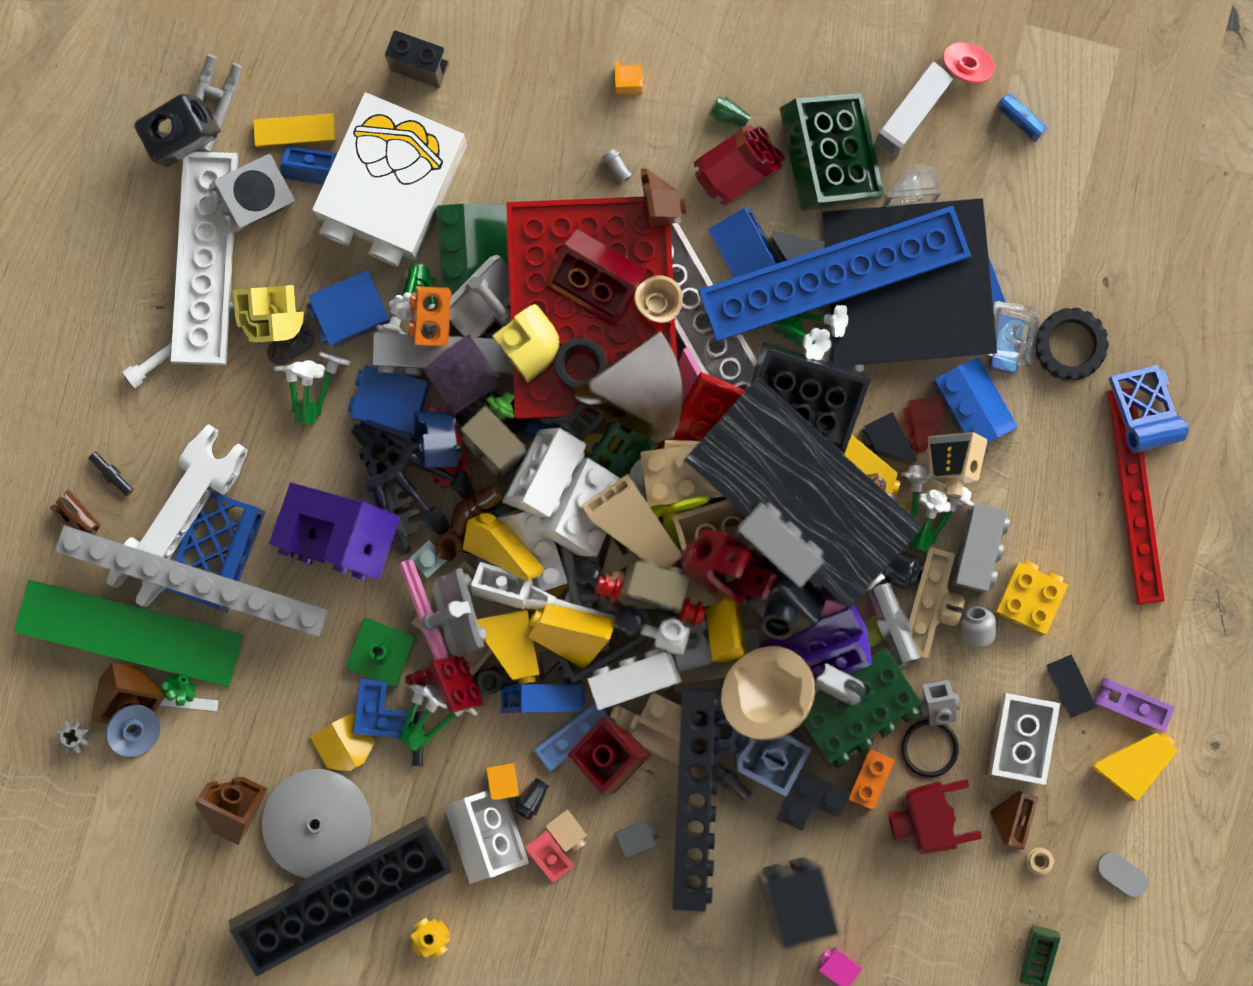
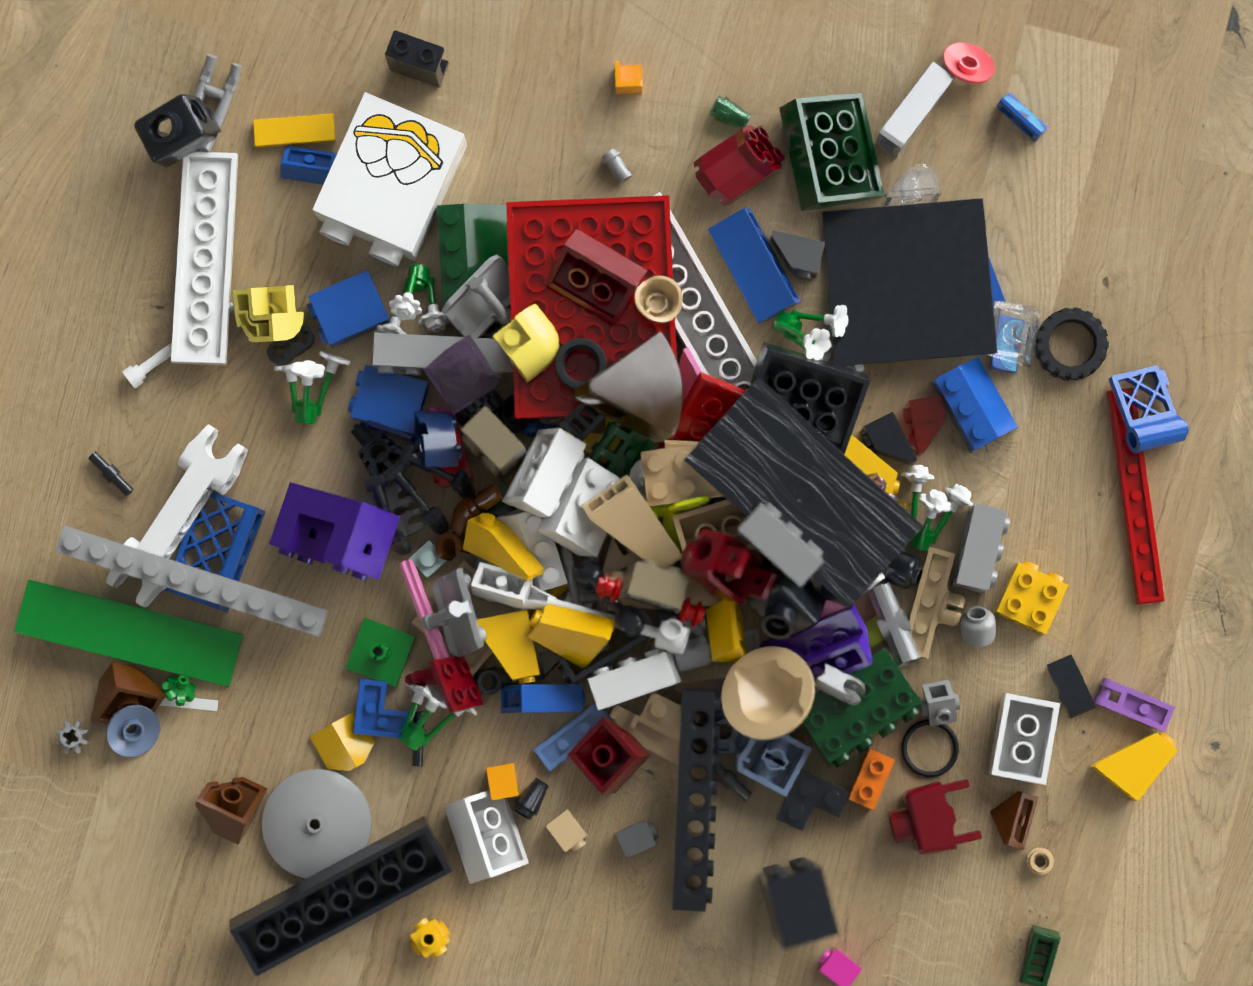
reddish brown arm [50,489,100,534] -> none
light grey brick [208,153,295,234] -> none
orange brick [408,286,451,346] -> none
bright green plant [487,391,515,420] -> none
coral slope [525,831,575,883] -> none
reddish brown slope [640,168,686,227] -> none
blue plate [698,206,971,342] -> none
torso [928,432,987,498] -> none
light grey tile [1097,853,1148,897] -> none

